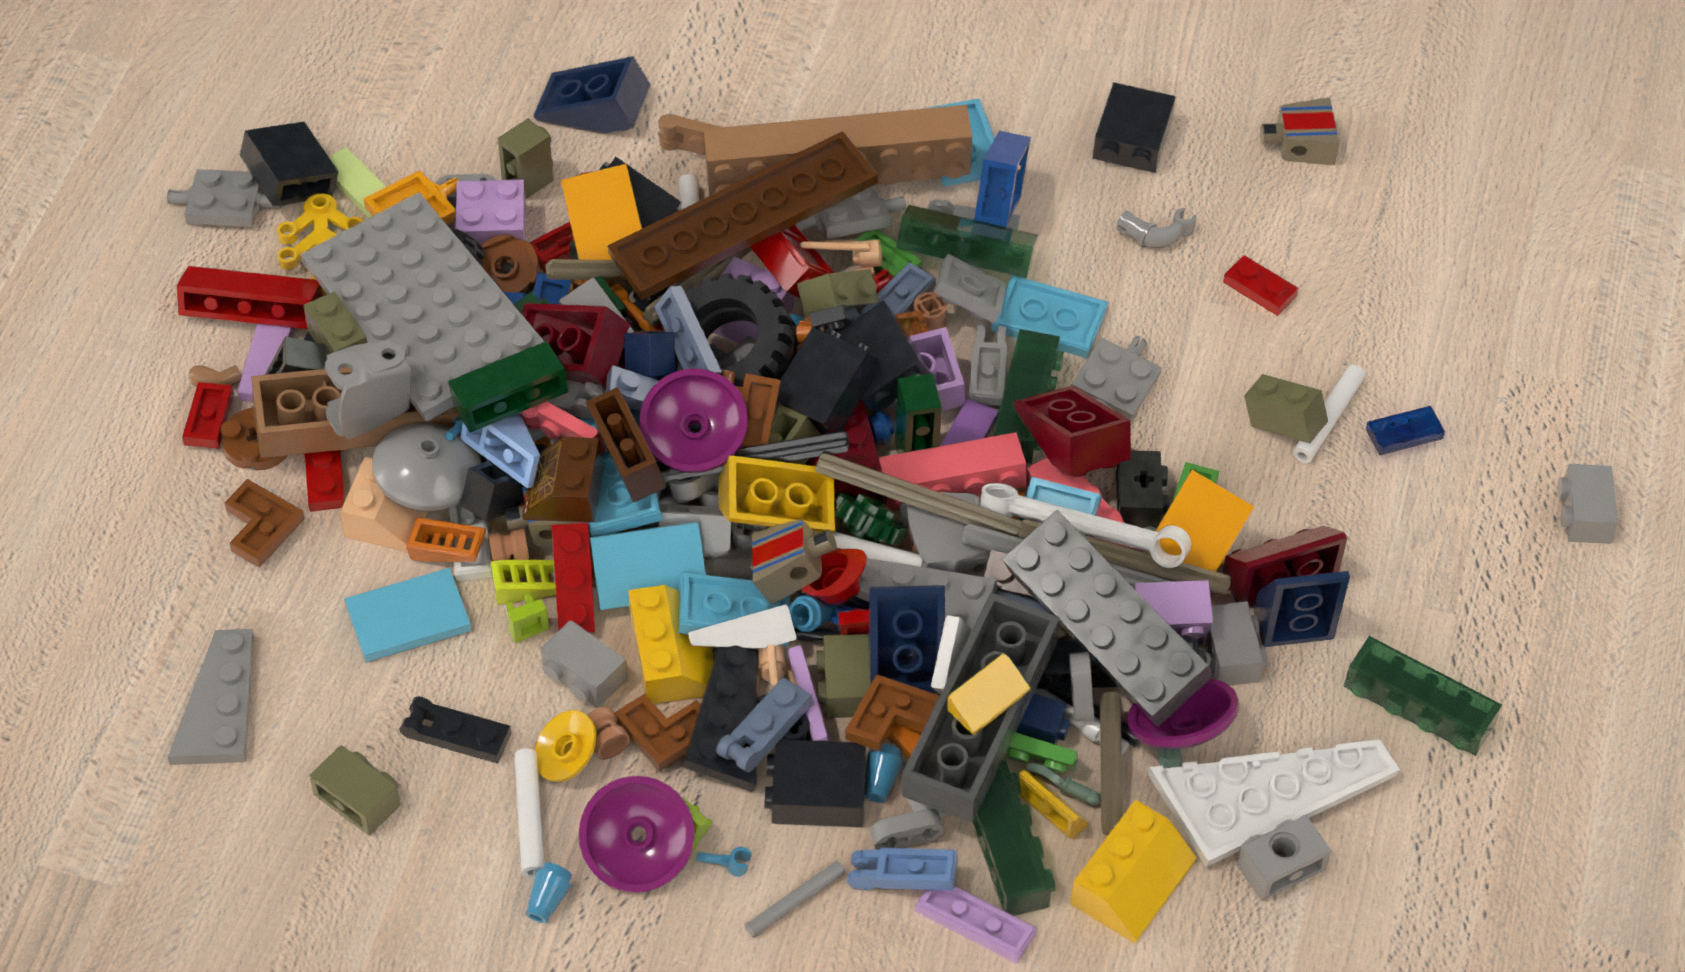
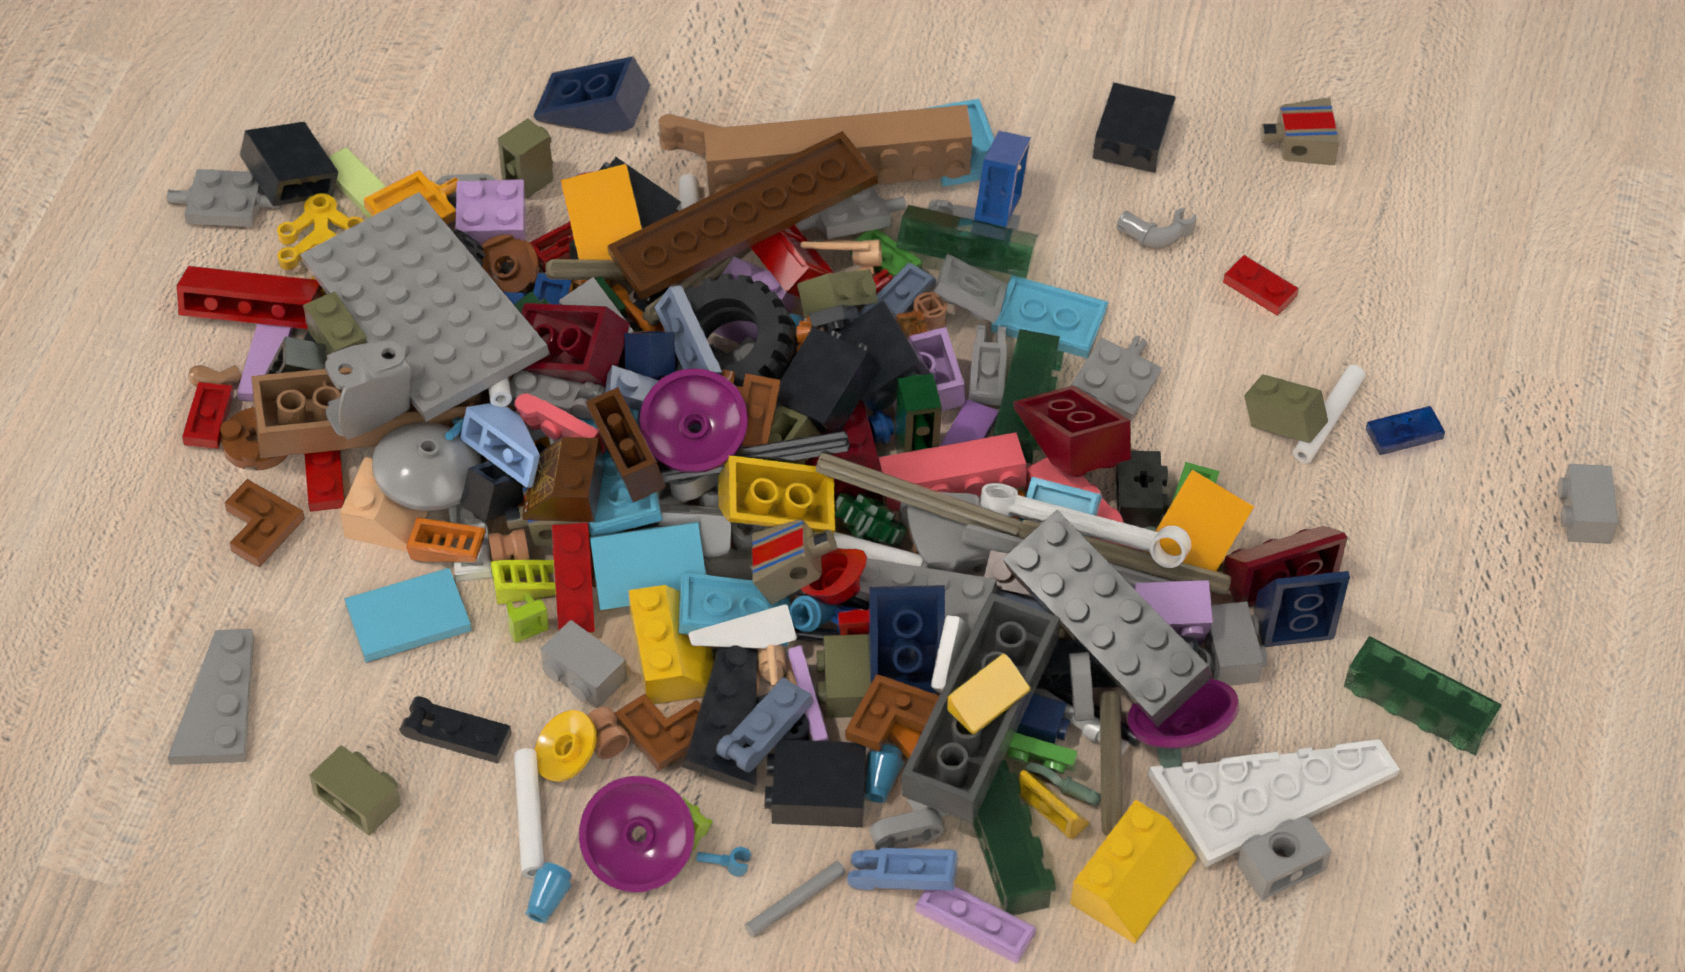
dark green brick [448,341,568,433] -> none

